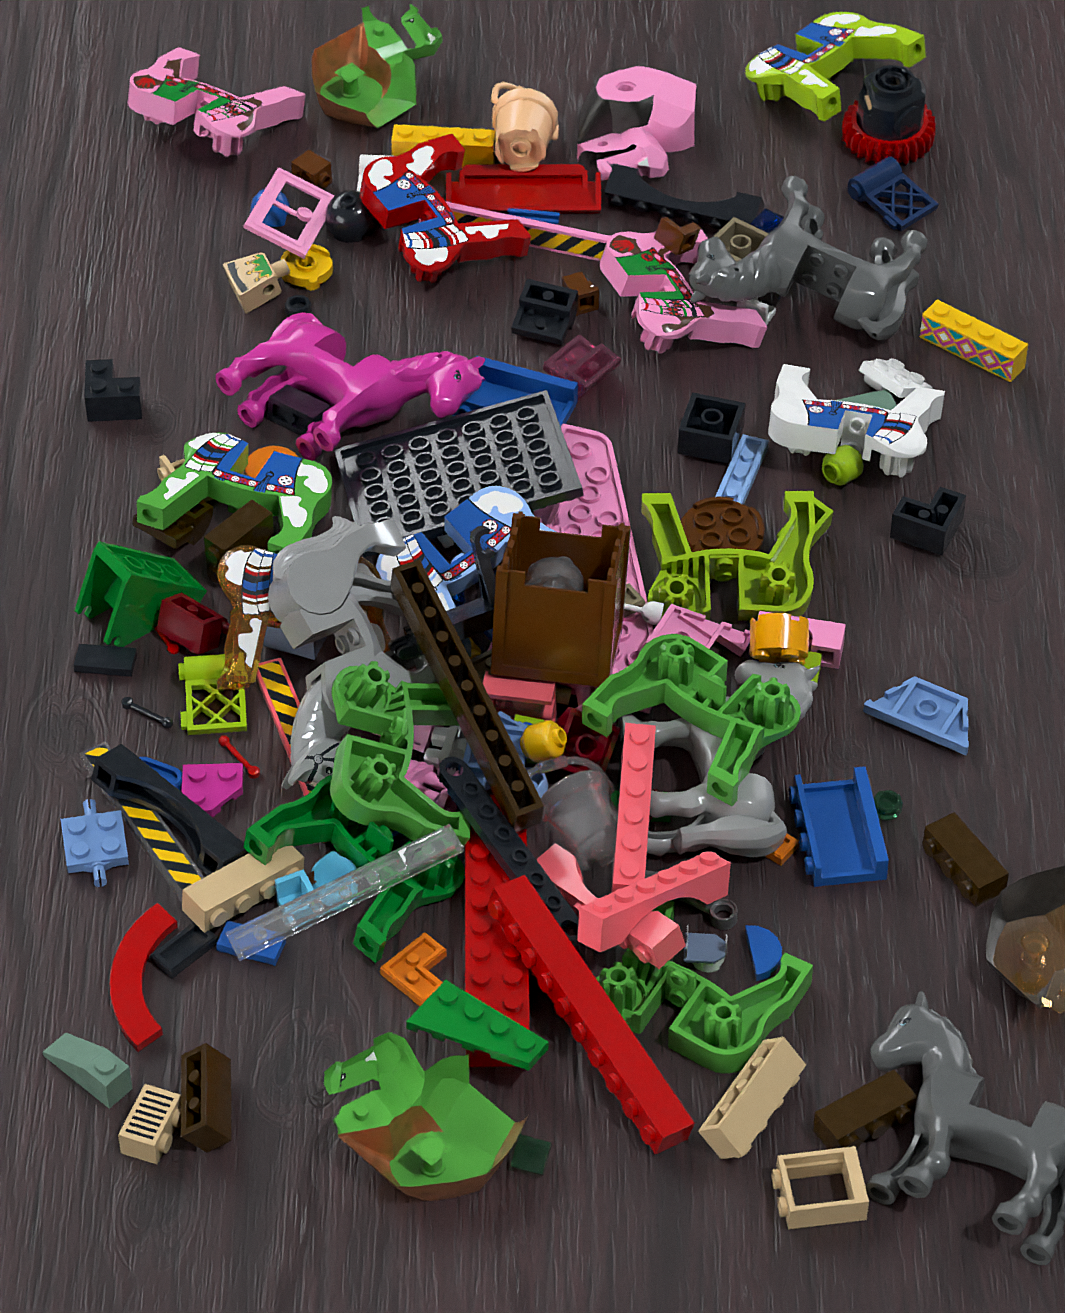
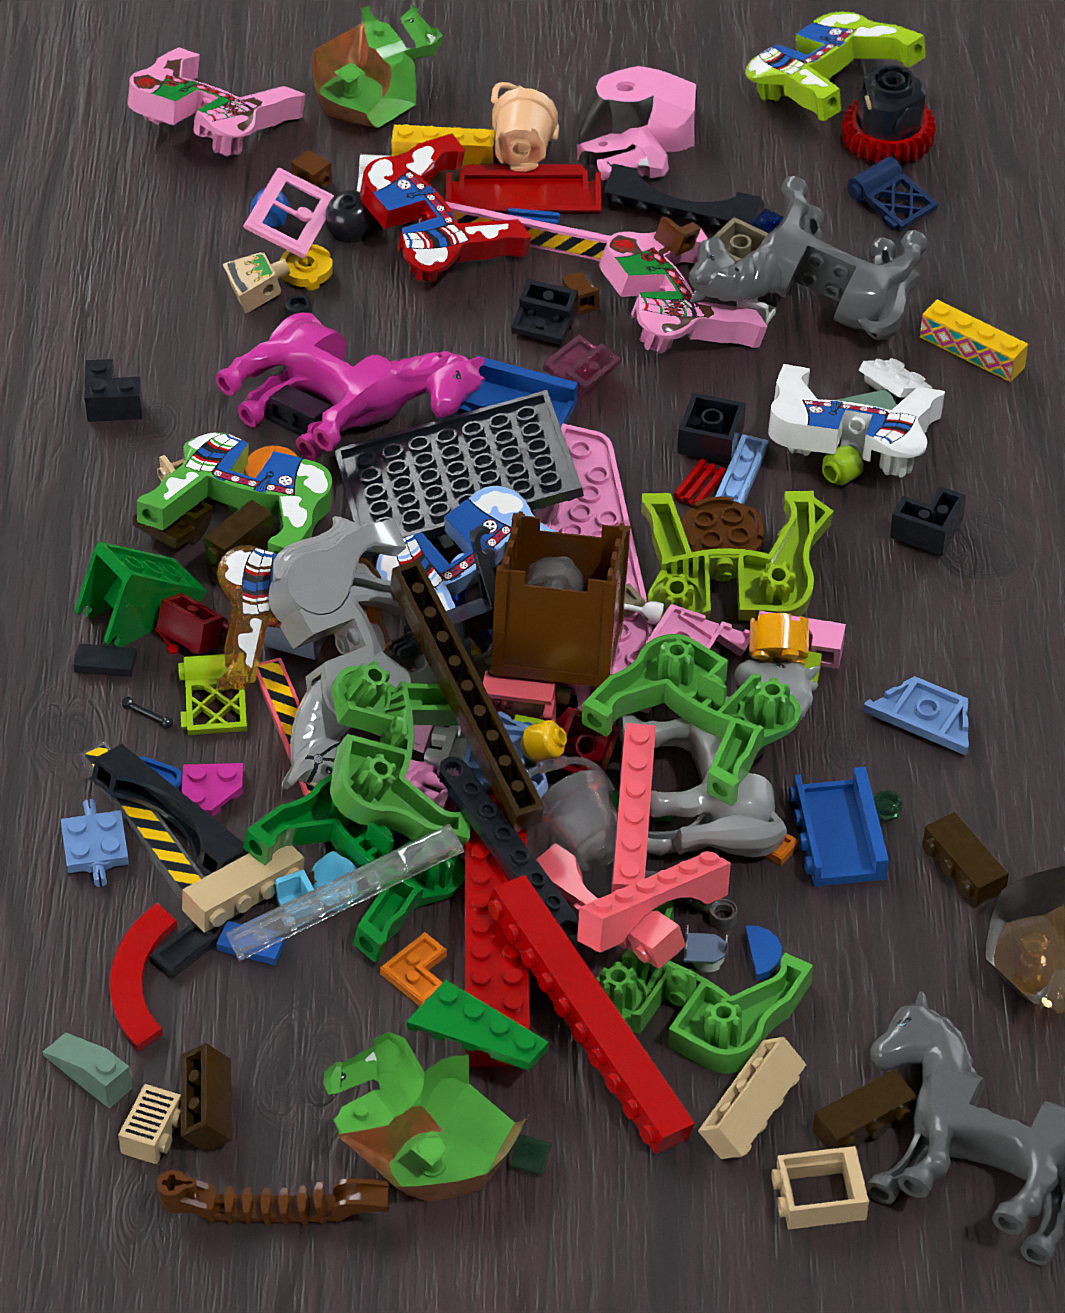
red hinge [218,735,260,779] -> none
none -> reddish brown piece [157,1170,390,1225]
none -> red tile [674,459,726,507]

